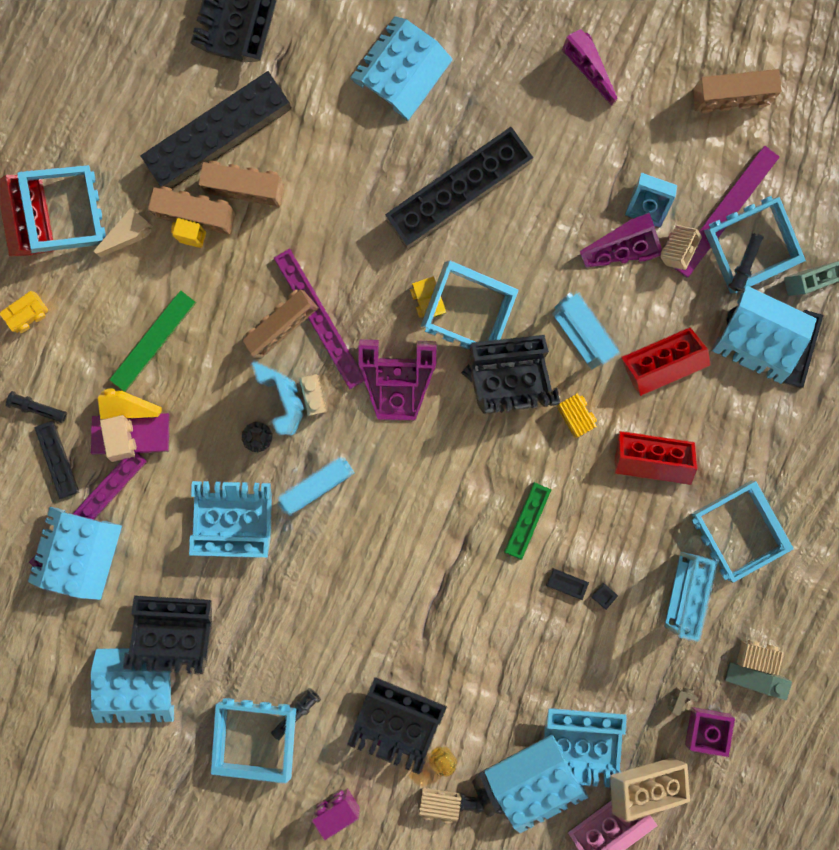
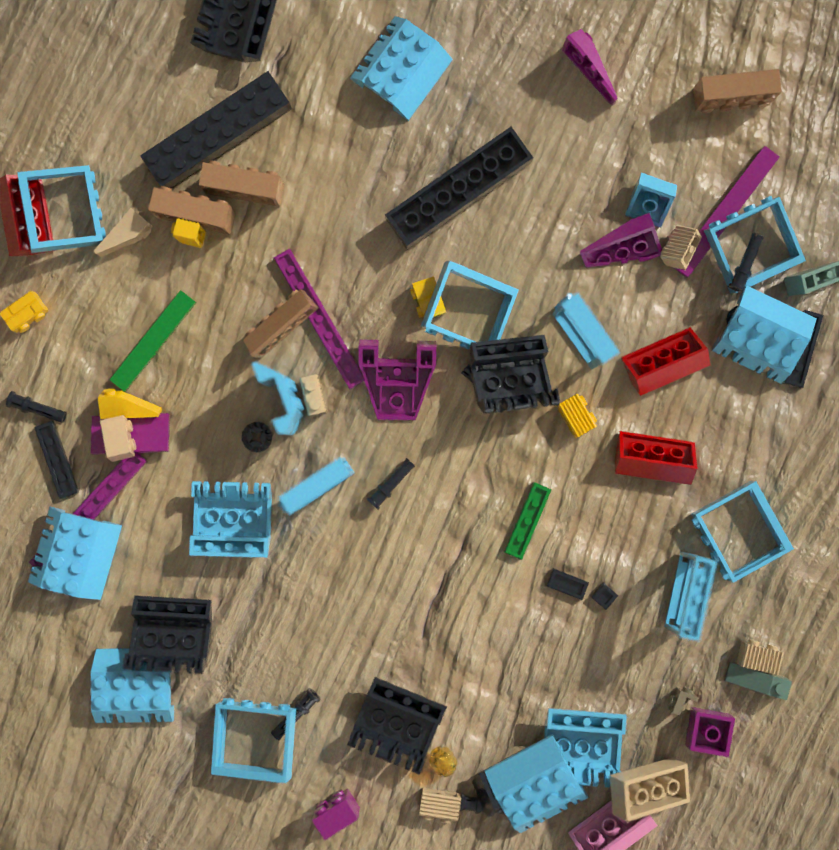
none -> black pin [366,458,415,510]

